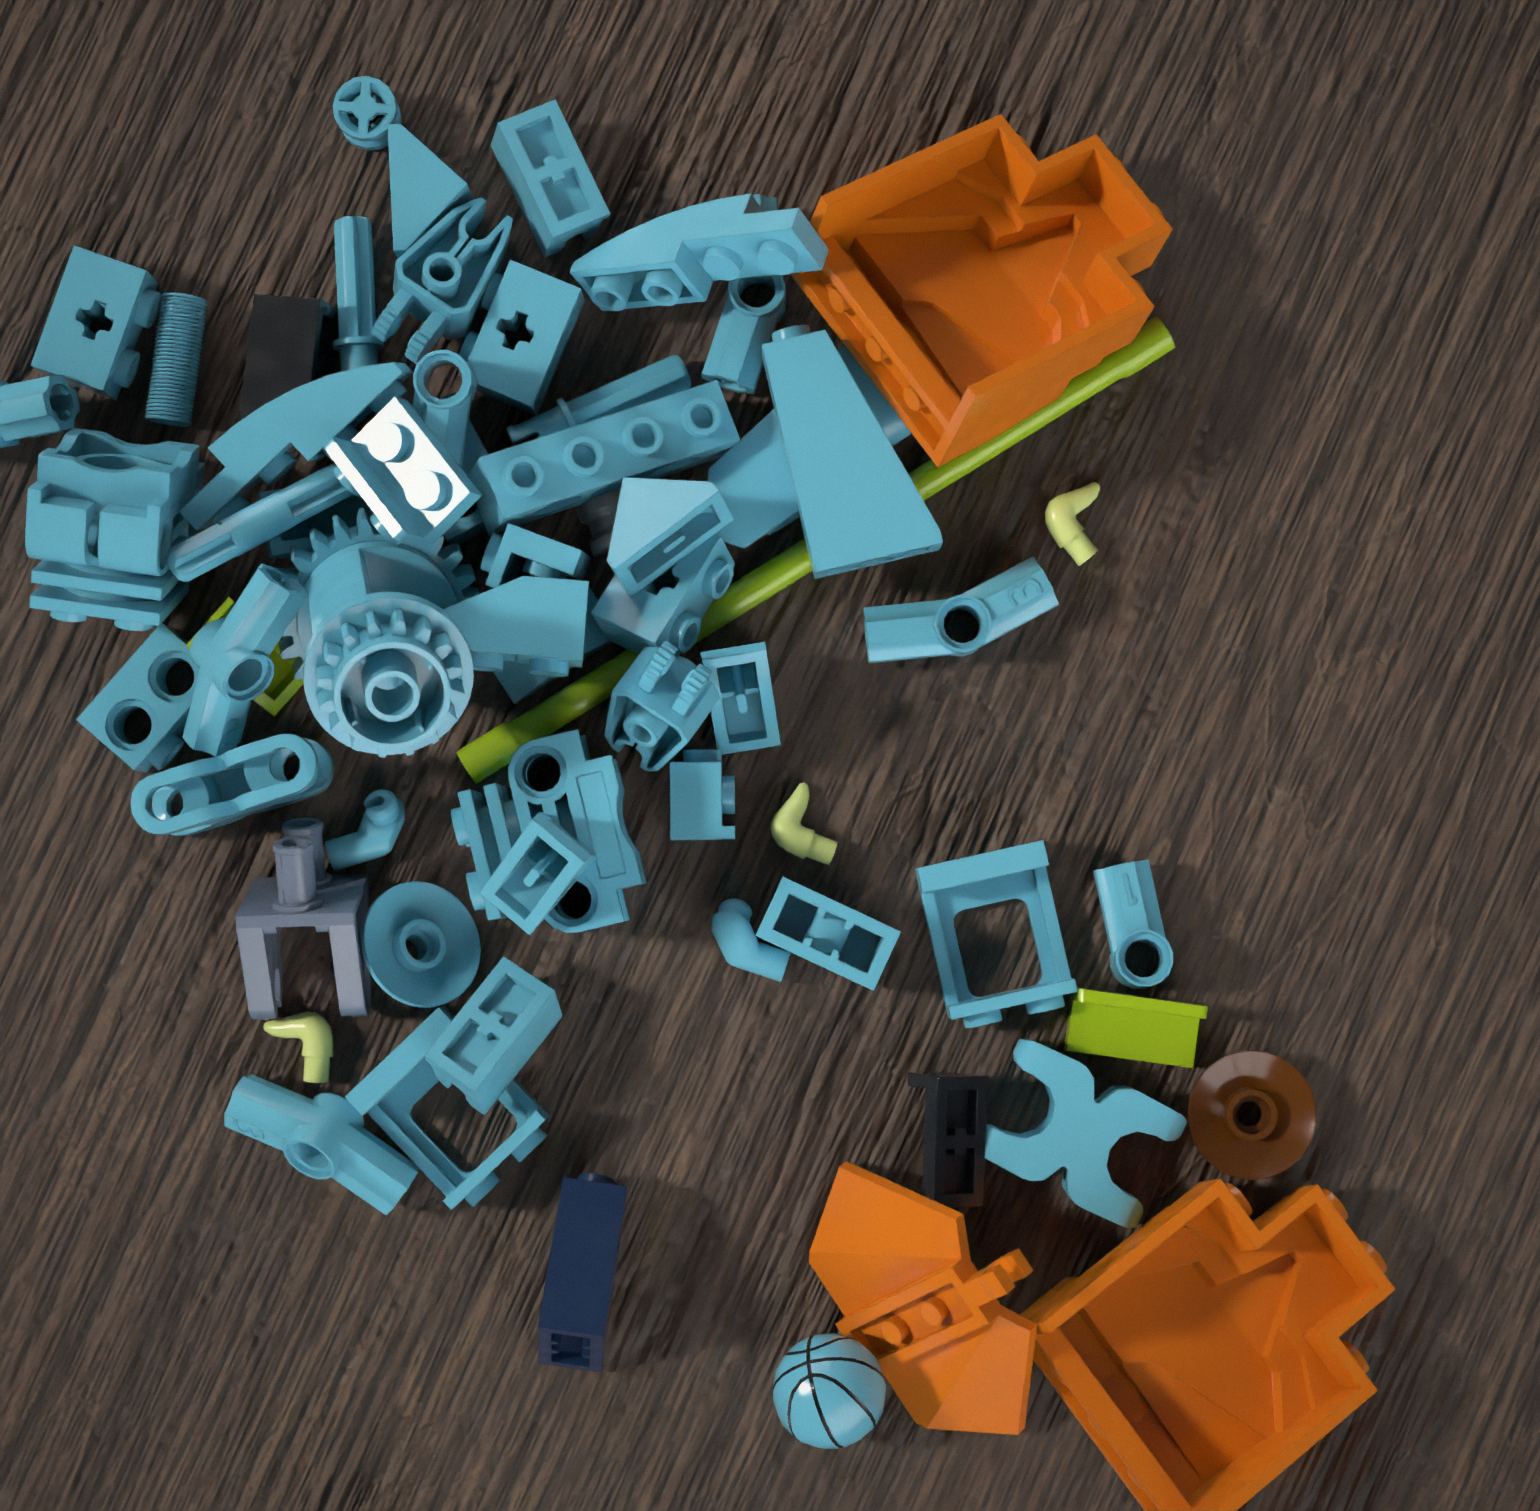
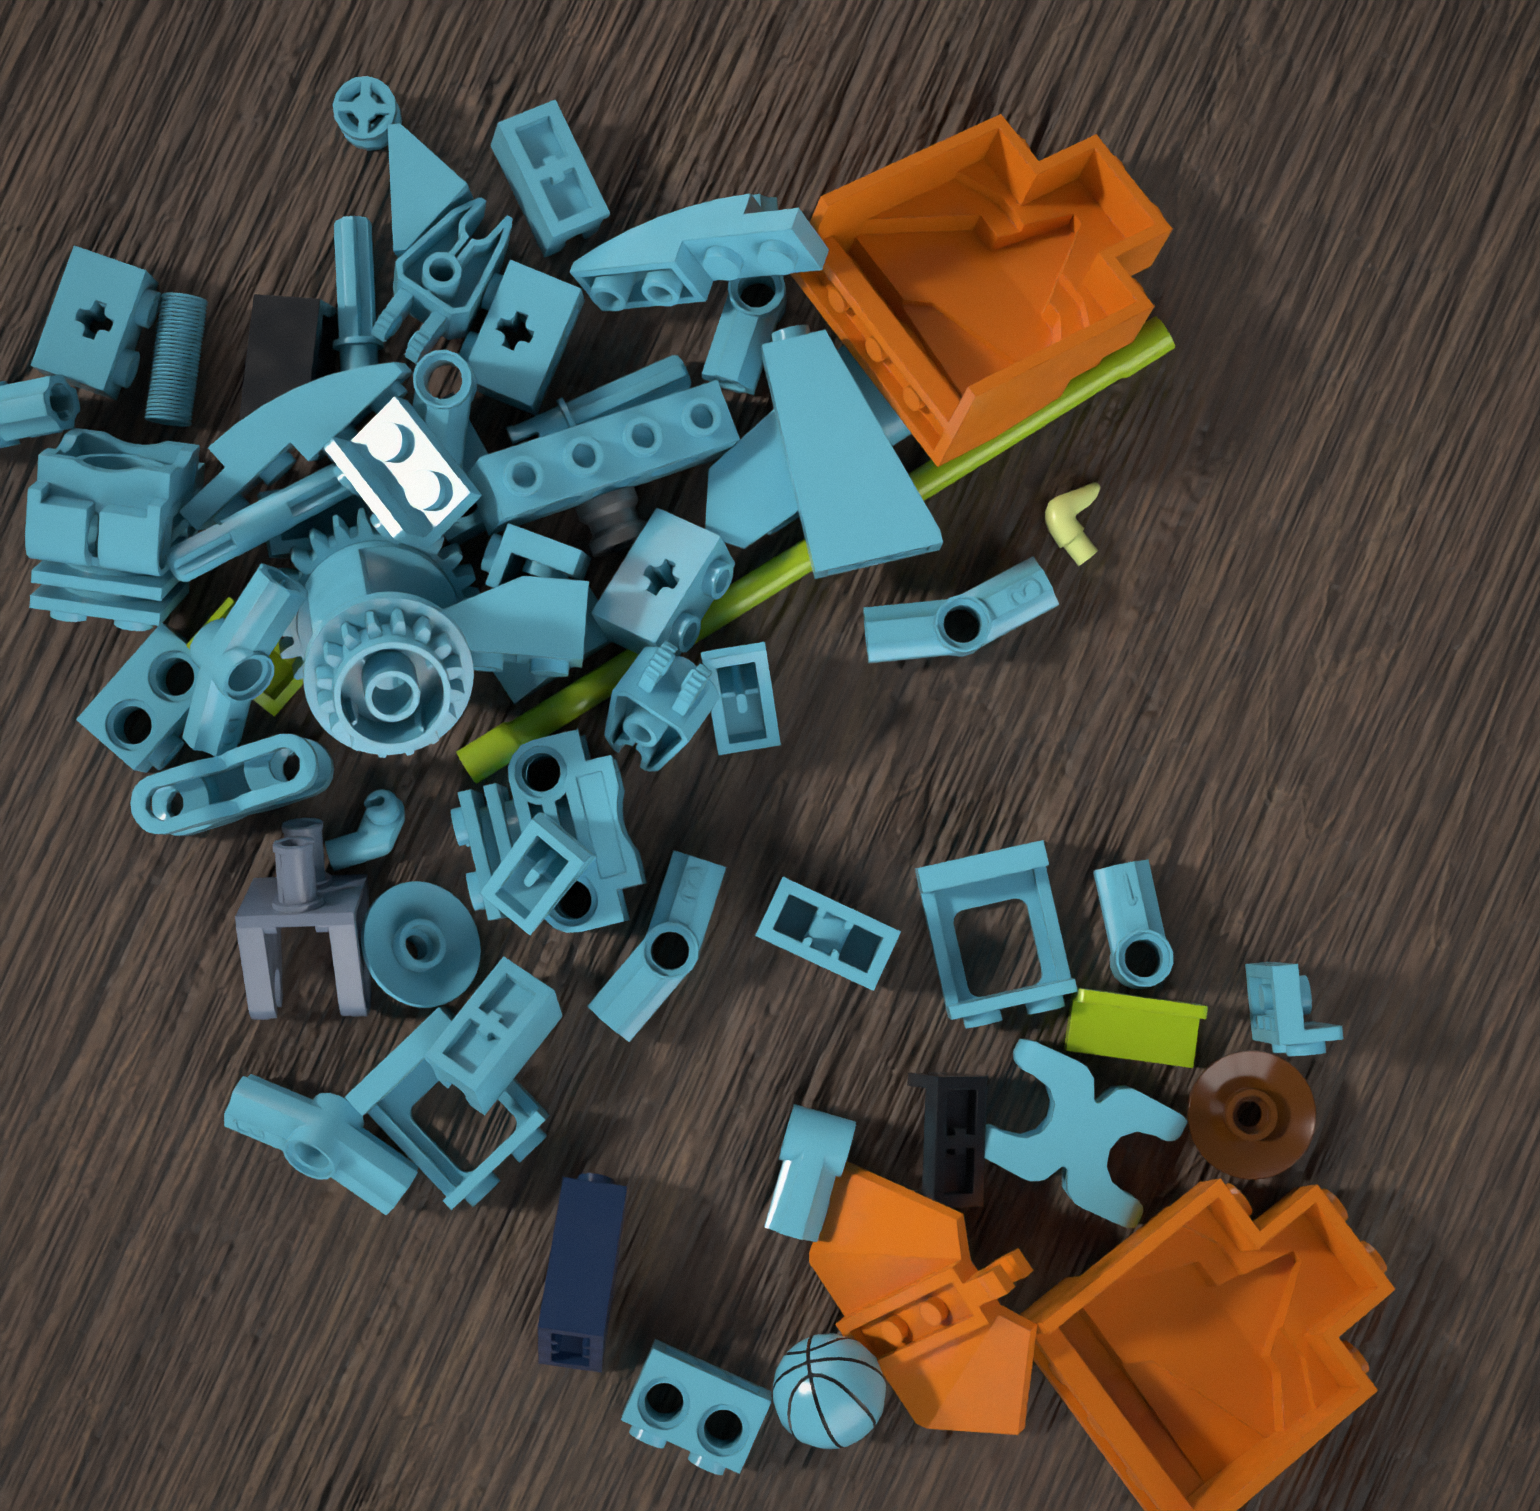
yellowish green animal [263,1012,333,1083] -> none
medium azure slope [607,477,734,597] -> none
medium azure brick [670,750,736,841] -> none
medium azure arm [711,898,791,982] -> none
yellowish green animal [770,782,838,865] -> none
none -> medium azure piece [587,850,727,1042]
none -> medium azure brick [621,1339,772,1475]
none -> medium azure piece [764,1104,856,1242]
none -> medium azure bracket [1245,962,1344,1056]

